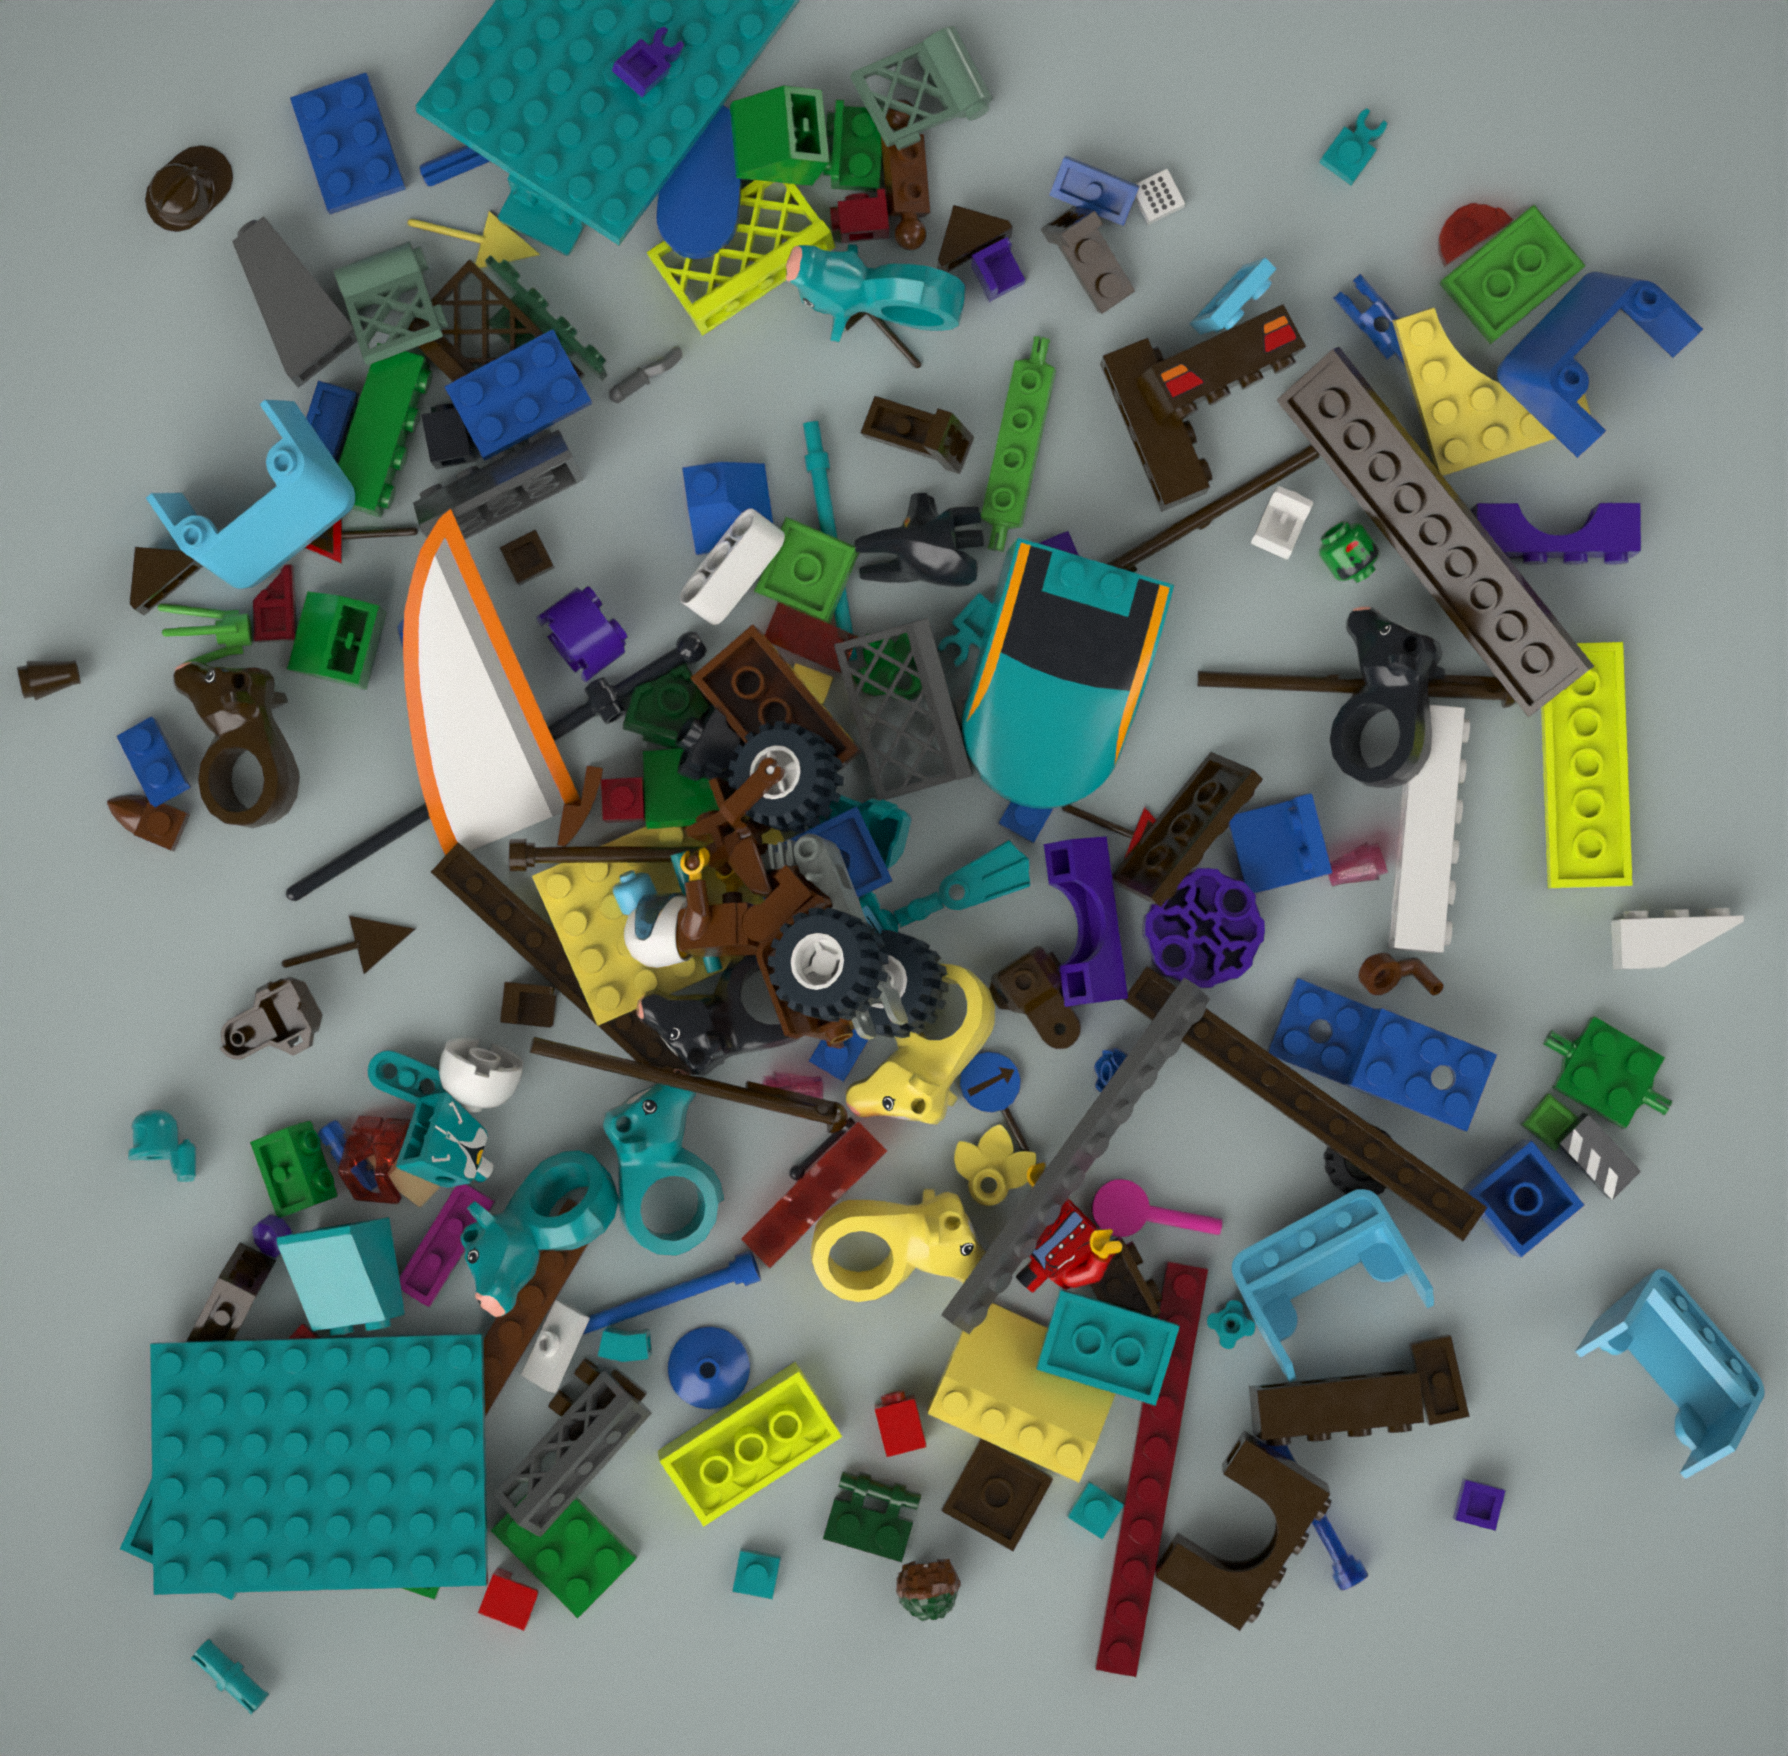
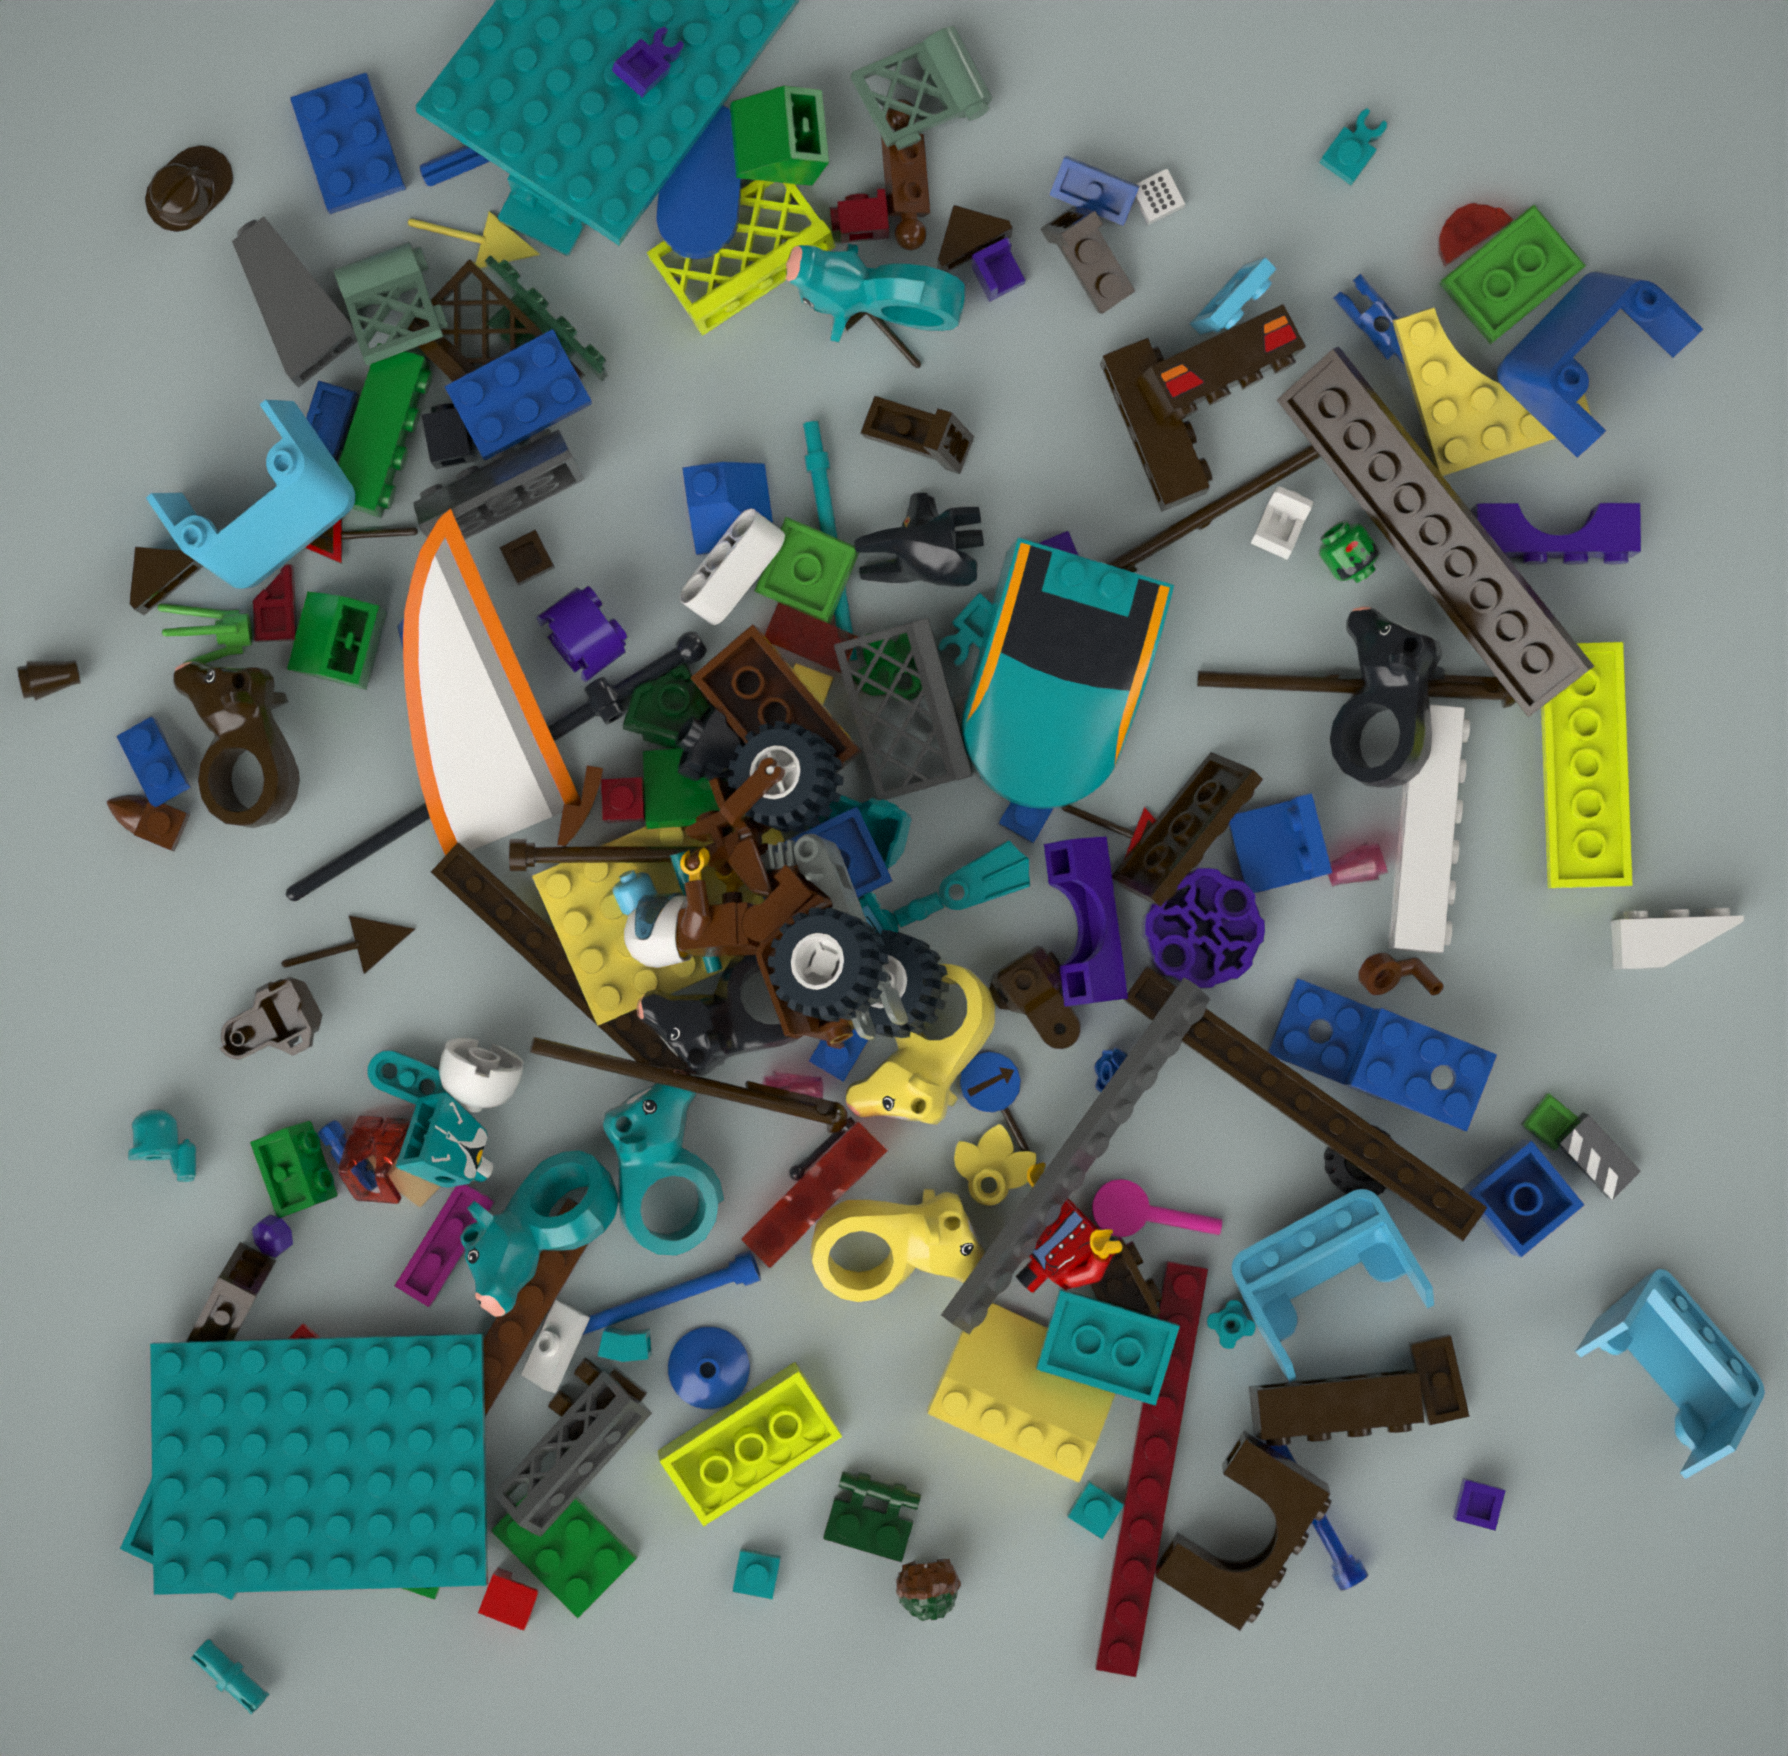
slope [276,1217,405,1336] -> none
dark brown panel [500,982,558,1028] -> none
dark grey piece [609,346,682,403] -> none
green bracket [823,99,883,192] -> none
red brick [874,1390,927,1457] -> none
dark brown plate [941,1438,1053,1552] -> none
bright green plate [981,336,1056,552] -> none
green plate [1543,1016,1673,1129] -> none

